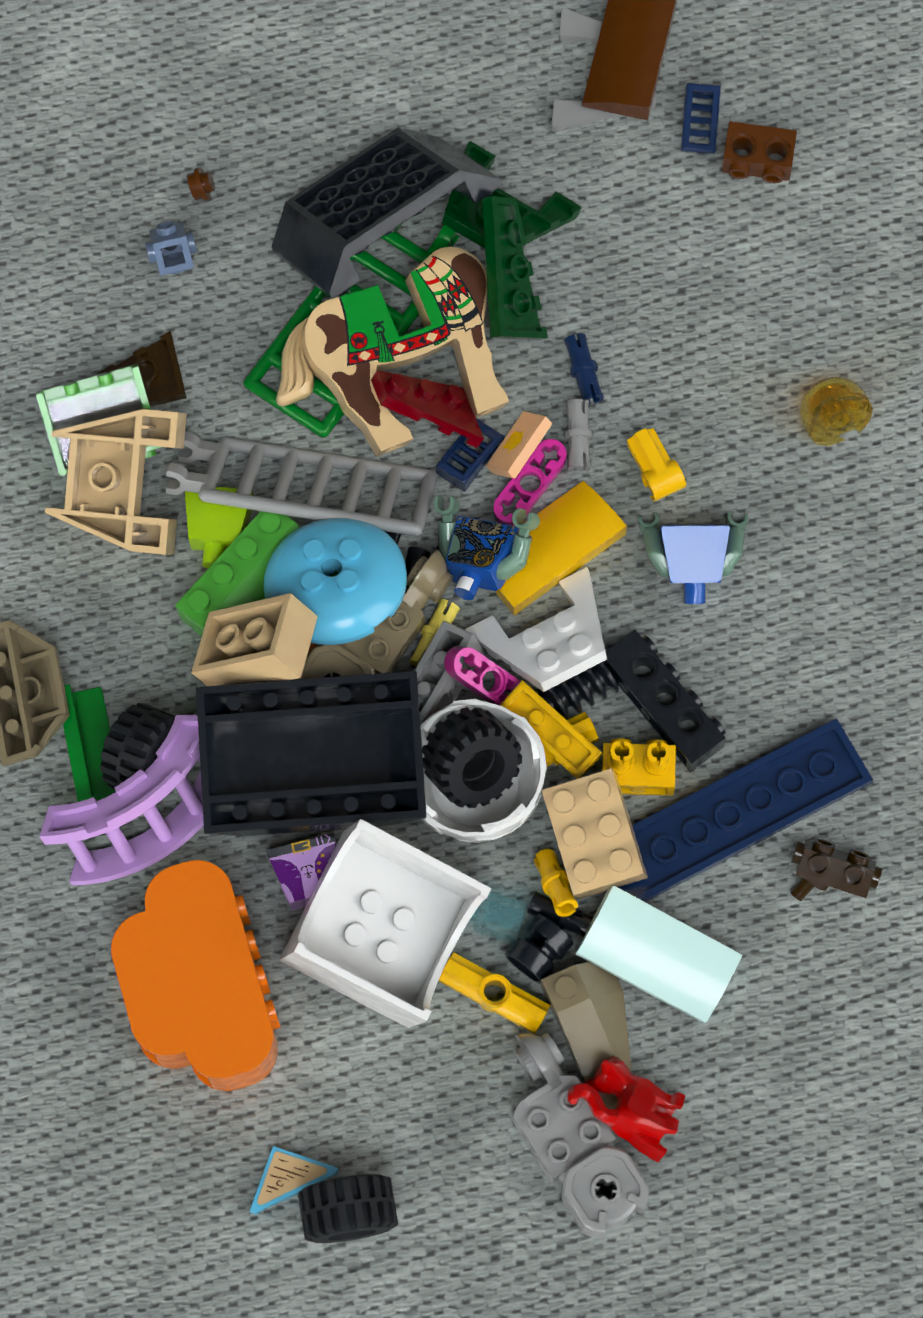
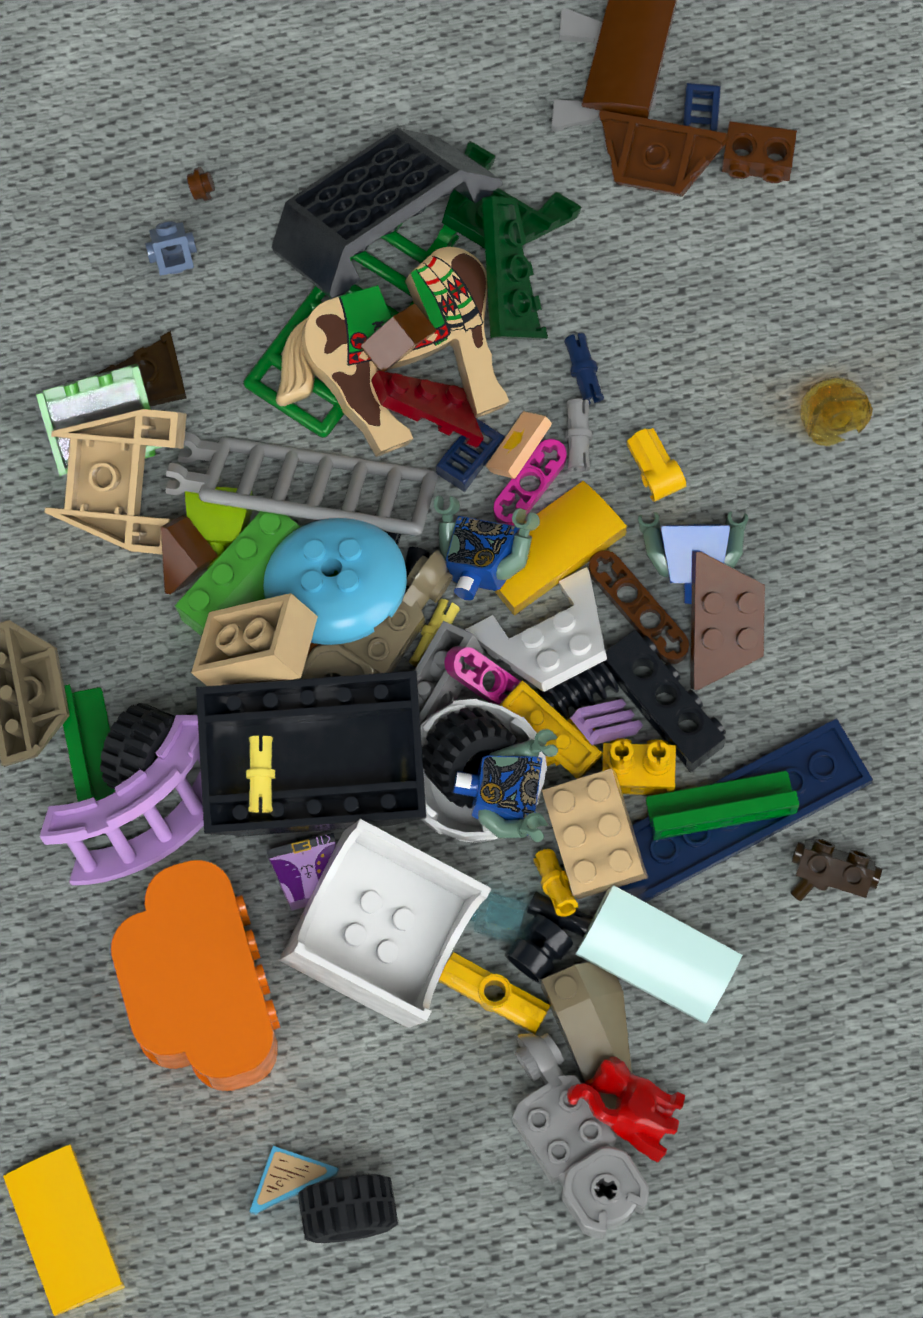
none -> yellow slope [3,1145,125,1316]
none -> reddish brown slope [161,516,218,595]
none -> light yellow pin [246,736,275,813]
none -> slope [360,303,437,372]
none -> torso [453,729,558,842]
none -> lavender tile [571,699,643,745]
none -> reddish brown beam [589,550,689,664]
none -> reddish brown wing [599,110,729,197]
none -> green panel [646,771,799,840]
none -> reddish brown wing [690,551,765,690]

